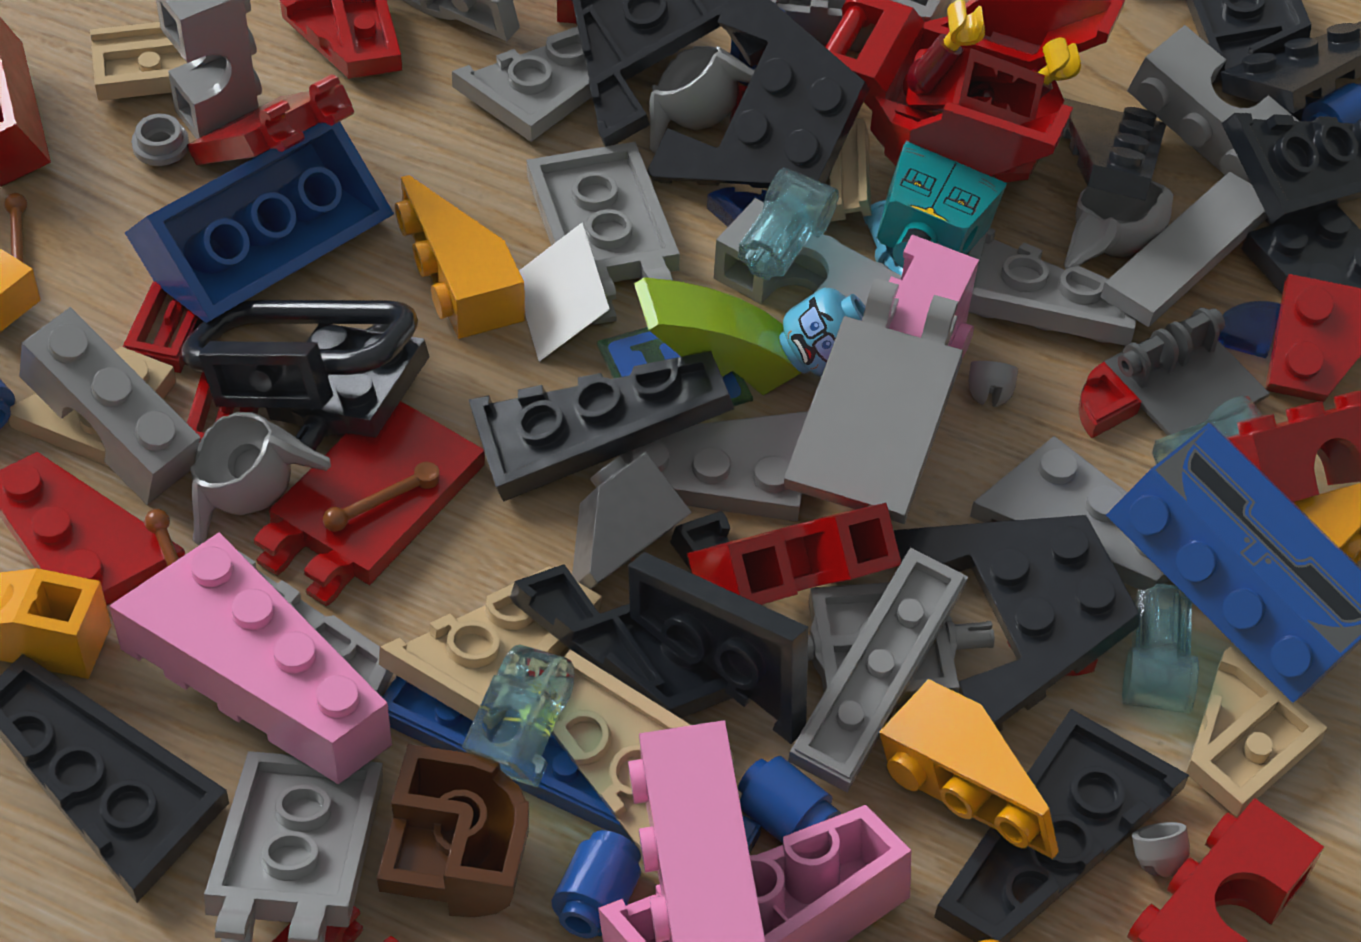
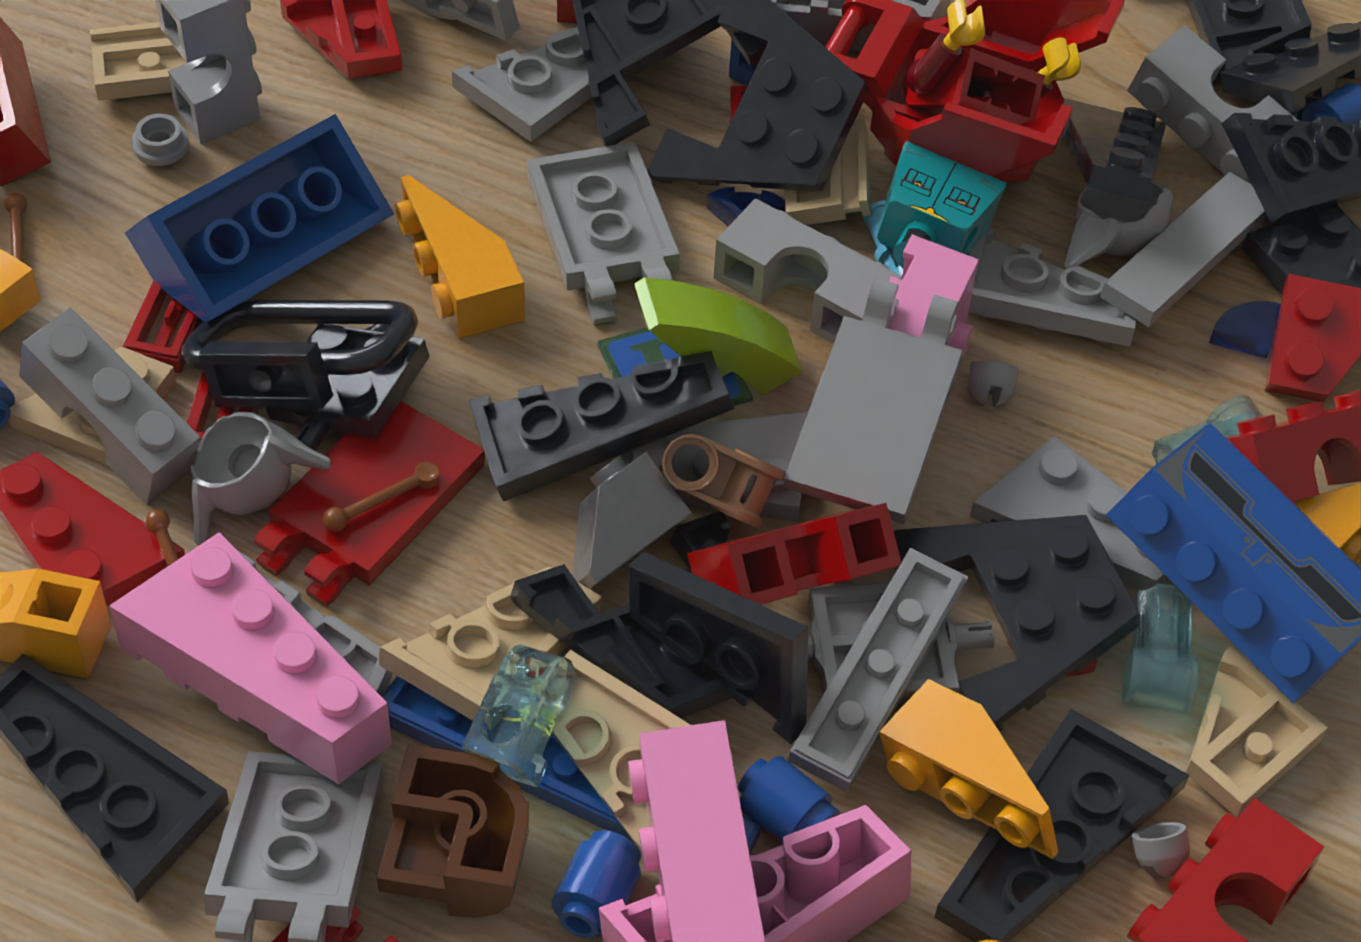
red tile [187,74,354,165] -> none
white sticker [519,222,610,362] -> none
light grey piece [649,46,755,153] -> none
clear light blue piece [738,167,839,281] -> none
medium azure head [779,288,866,376] -> none
red tile [1079,362,1142,439] -> none
dark grey hinge [1103,308,1270,445] -> none
none -> medium nougat piece [662,434,786,529]

